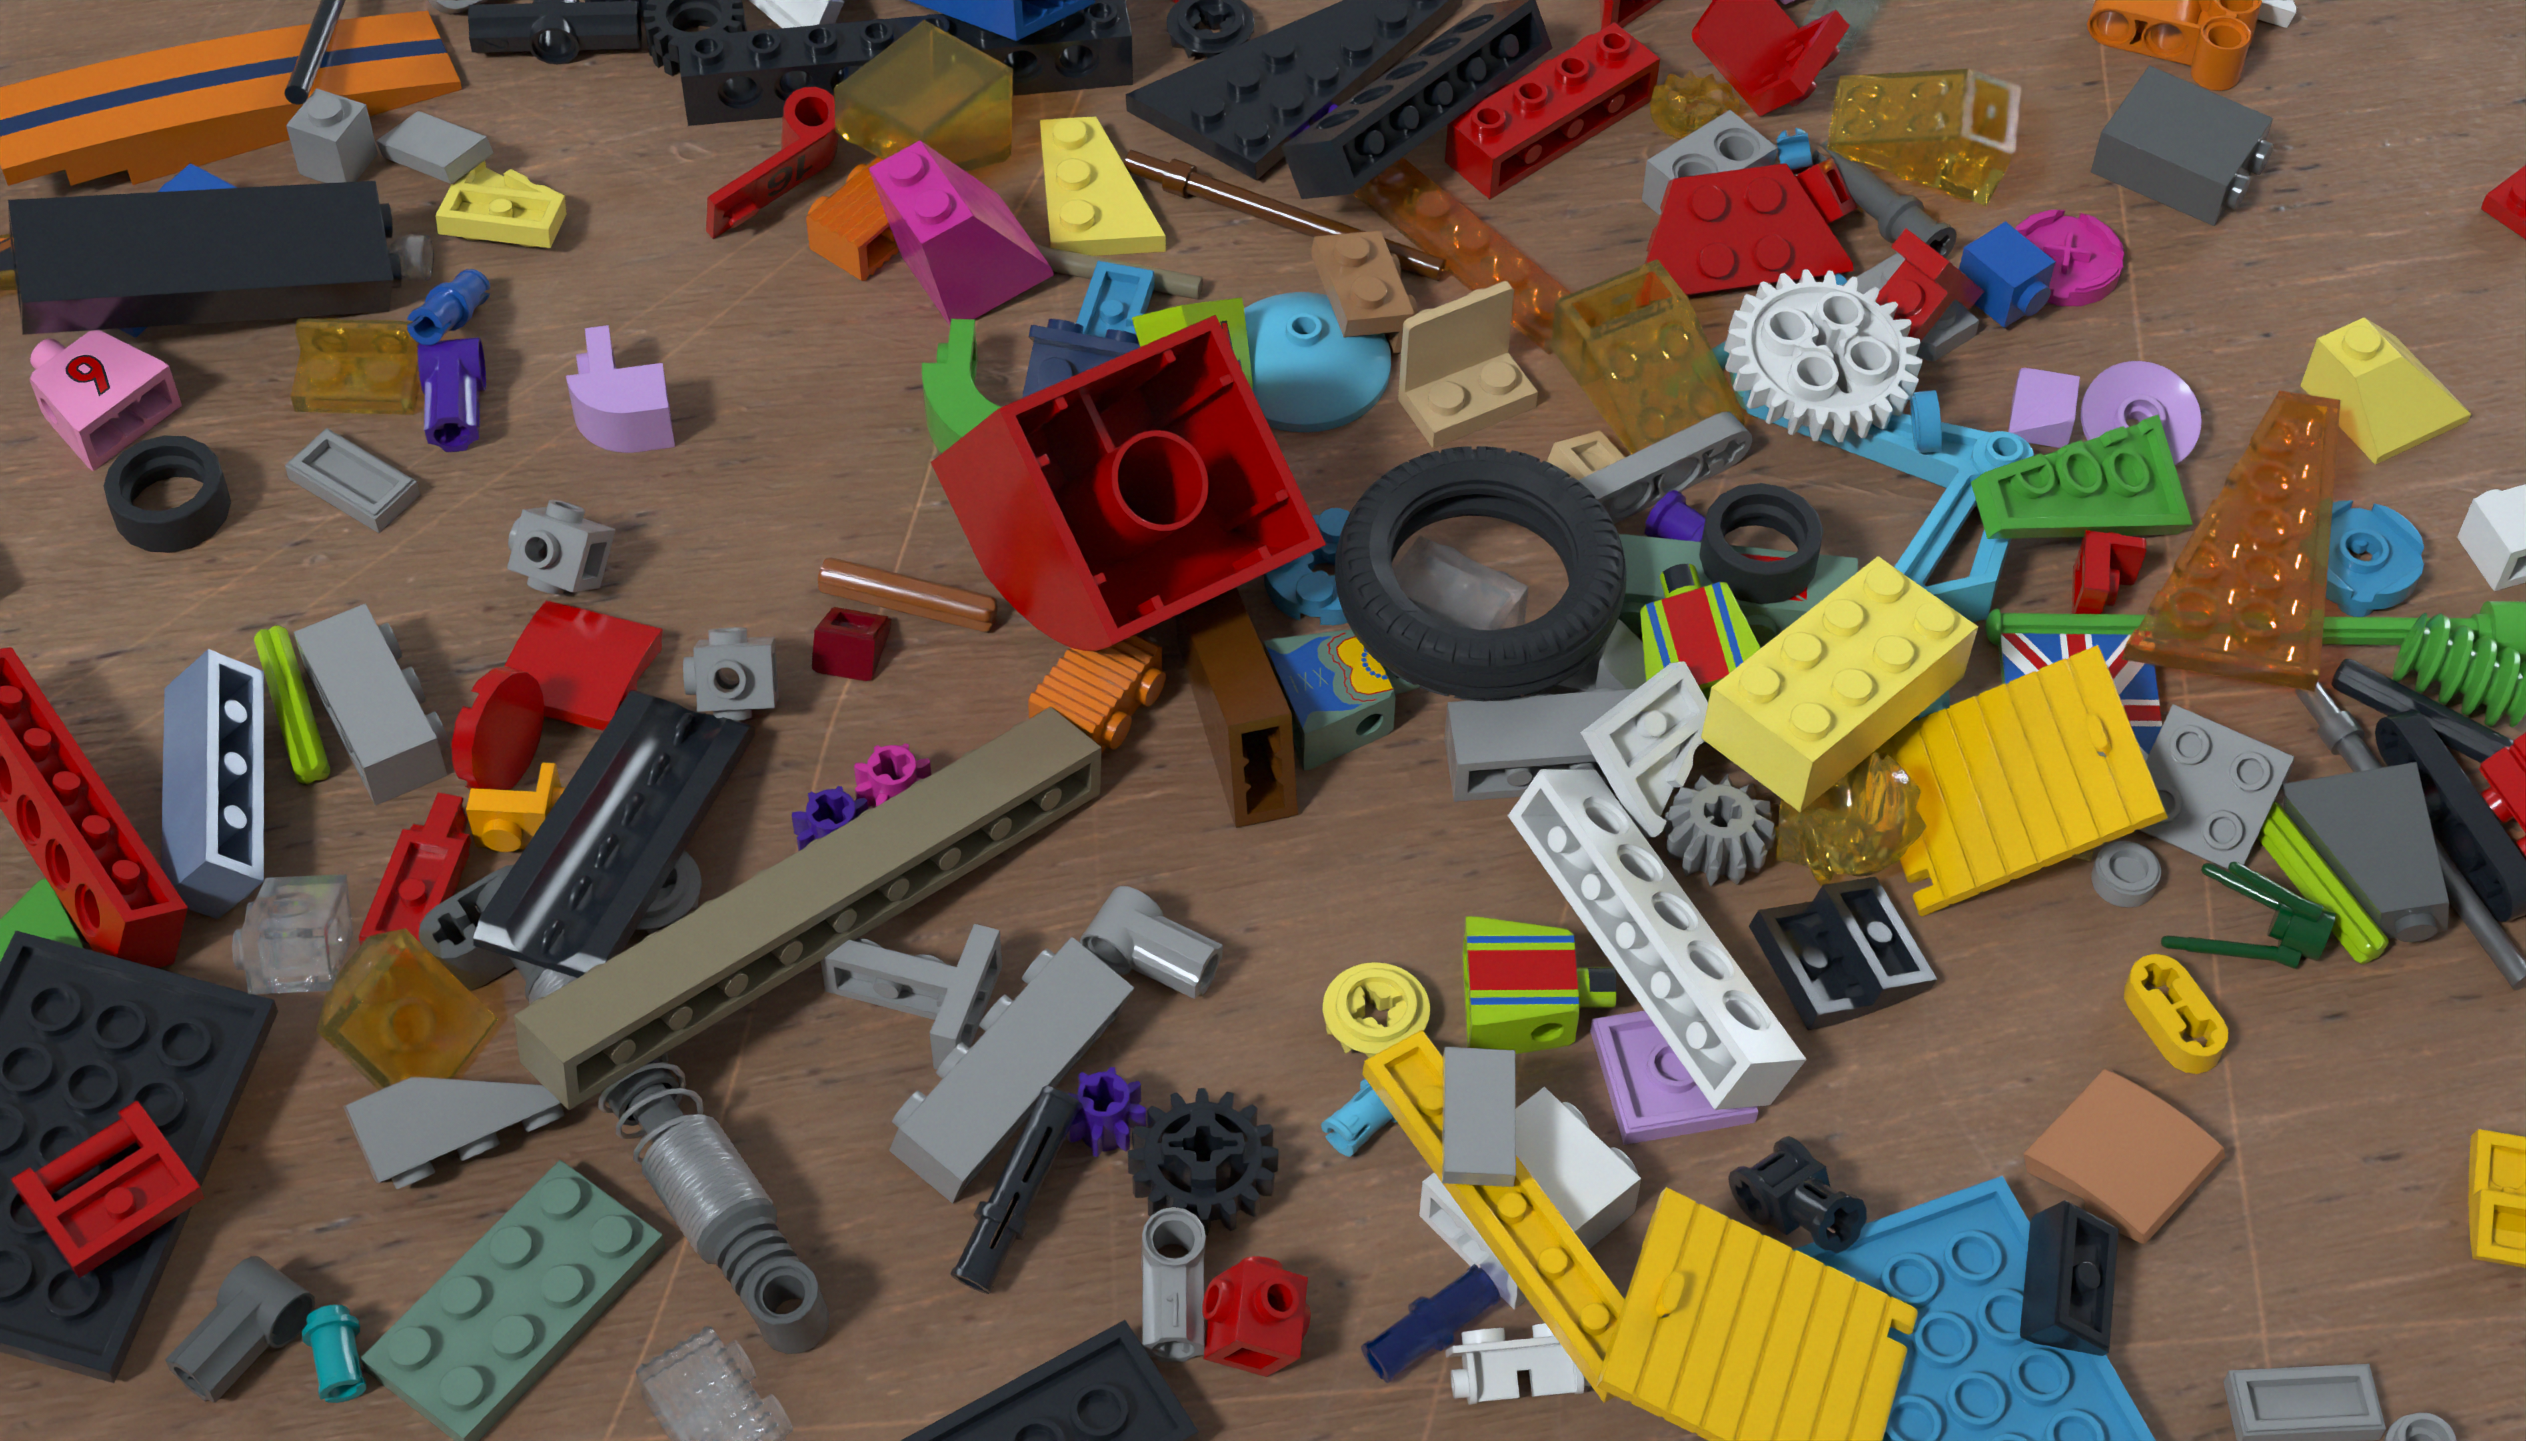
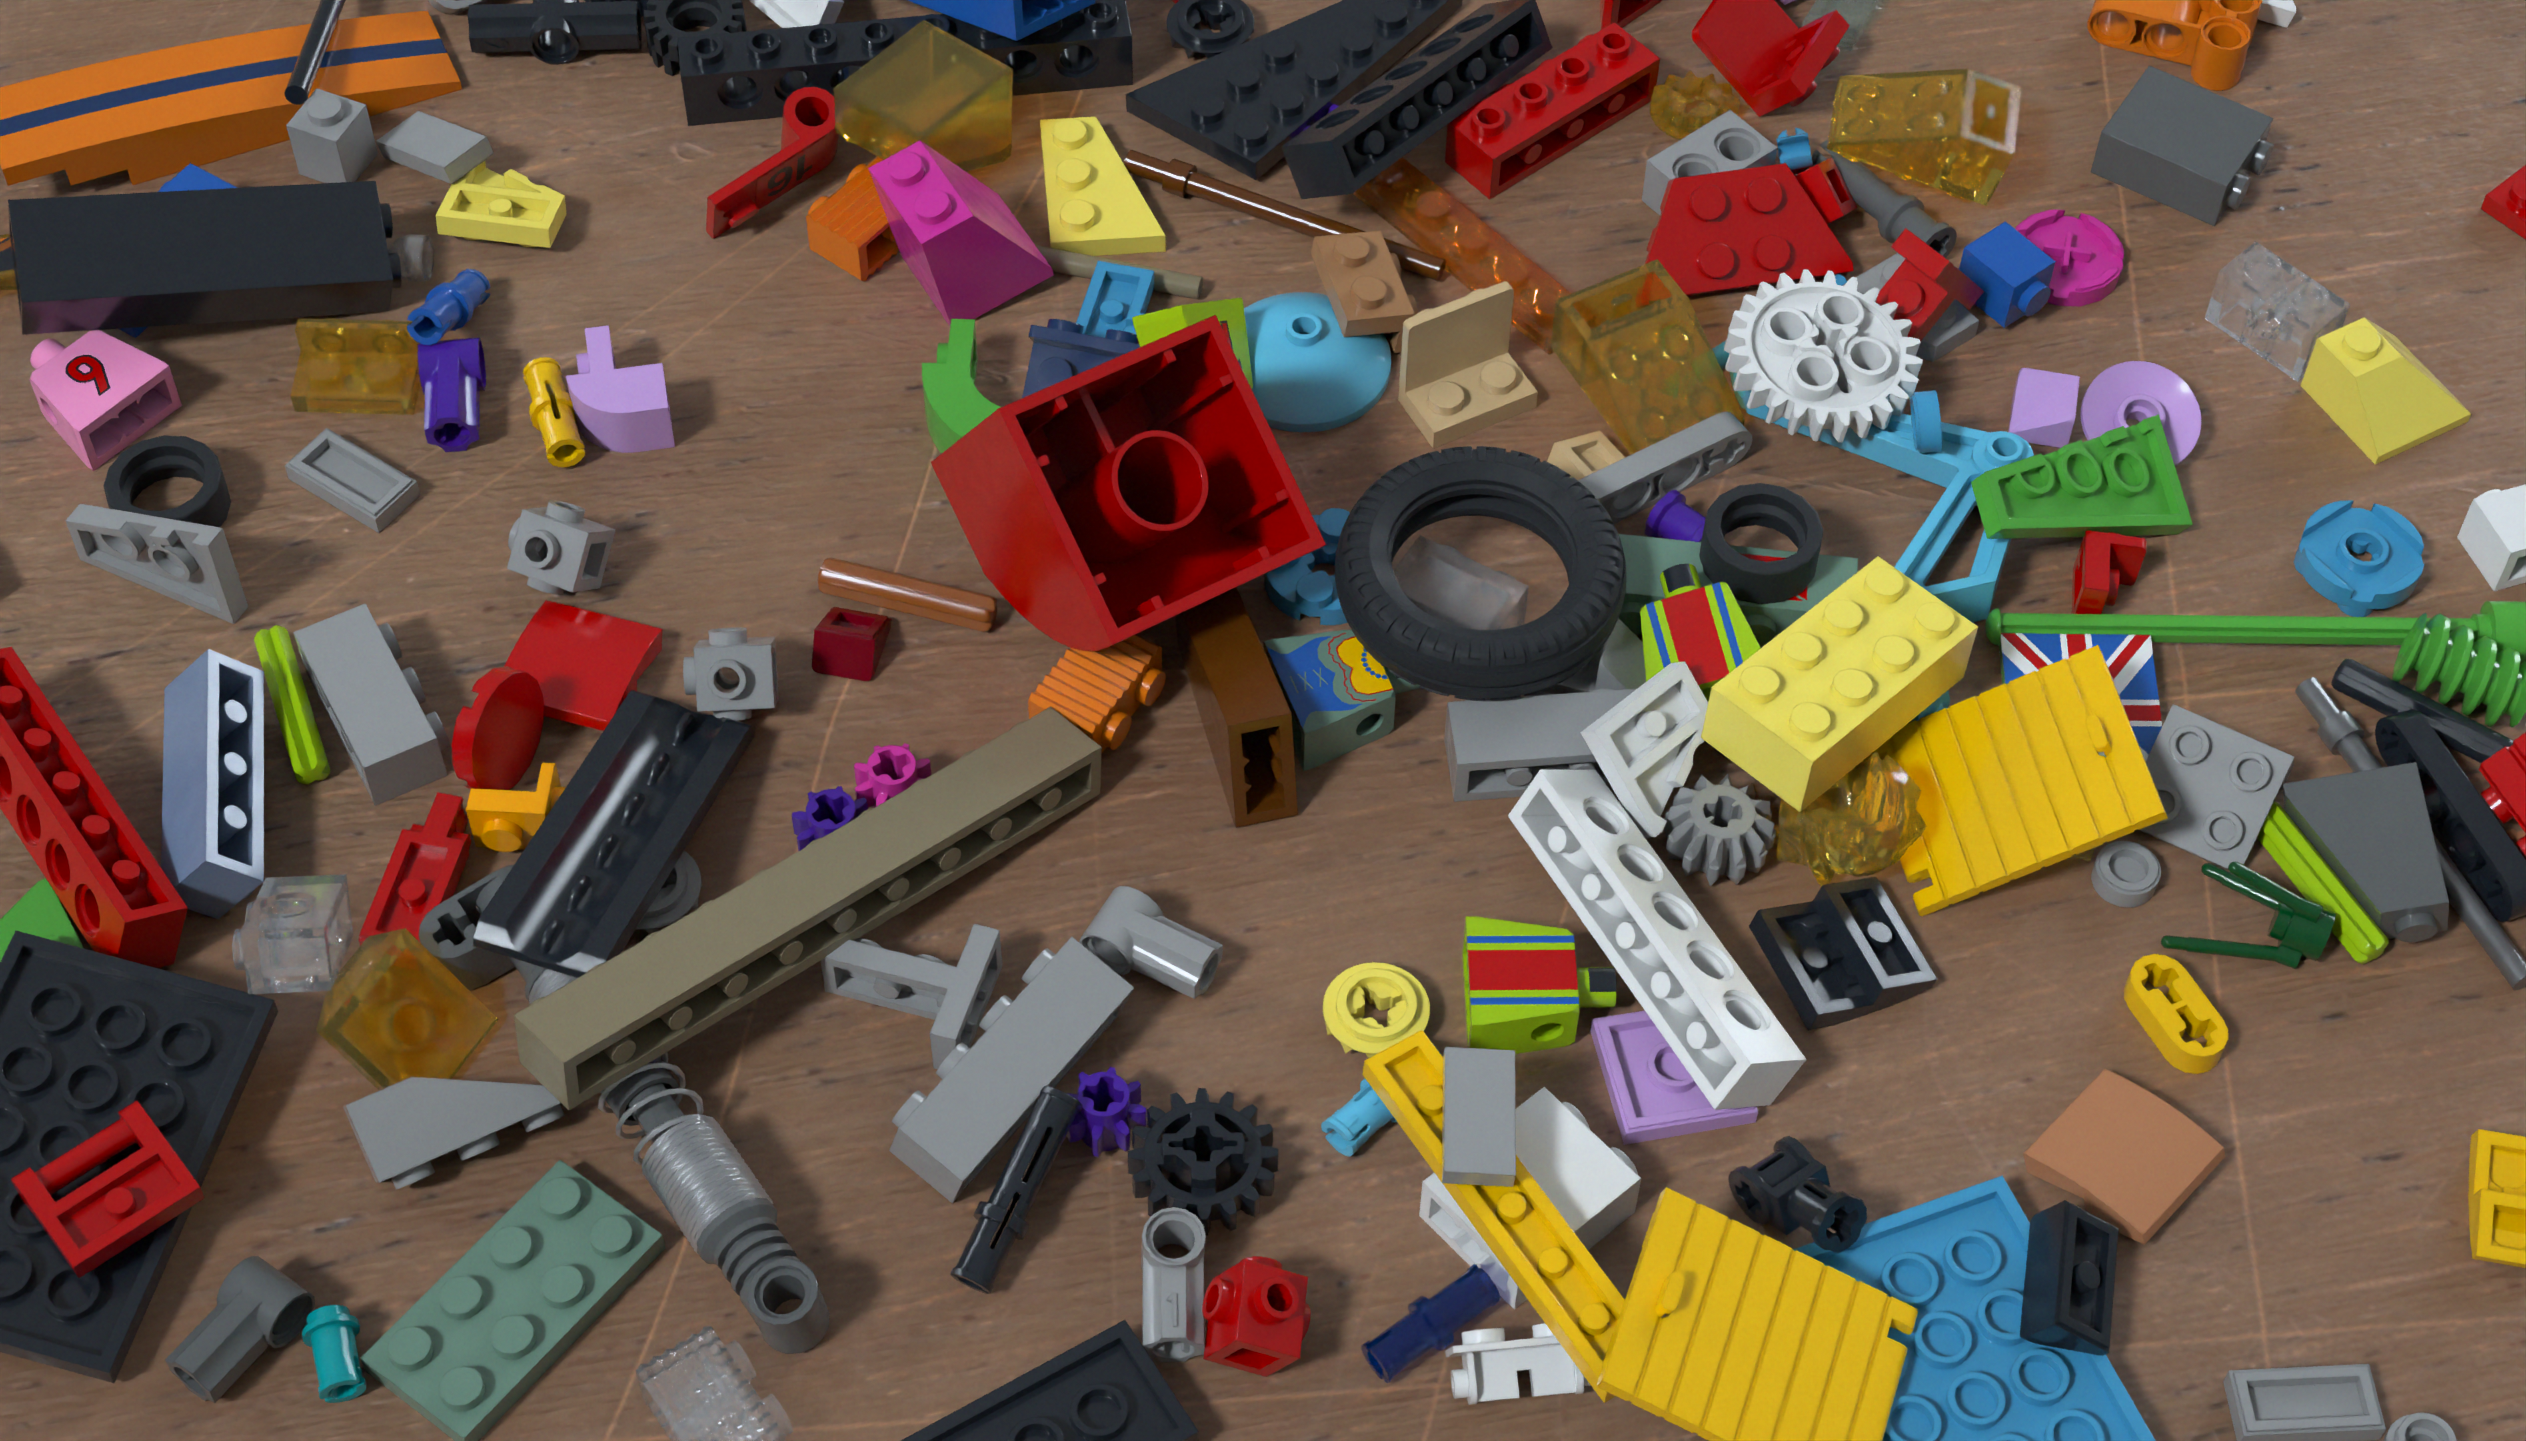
clear orange wing [2122,390,2341,692] -> none
none -> light grey wing [65,504,248,624]
none -> yellow pin [523,357,585,468]
none -> clear brick [2205,241,2351,382]

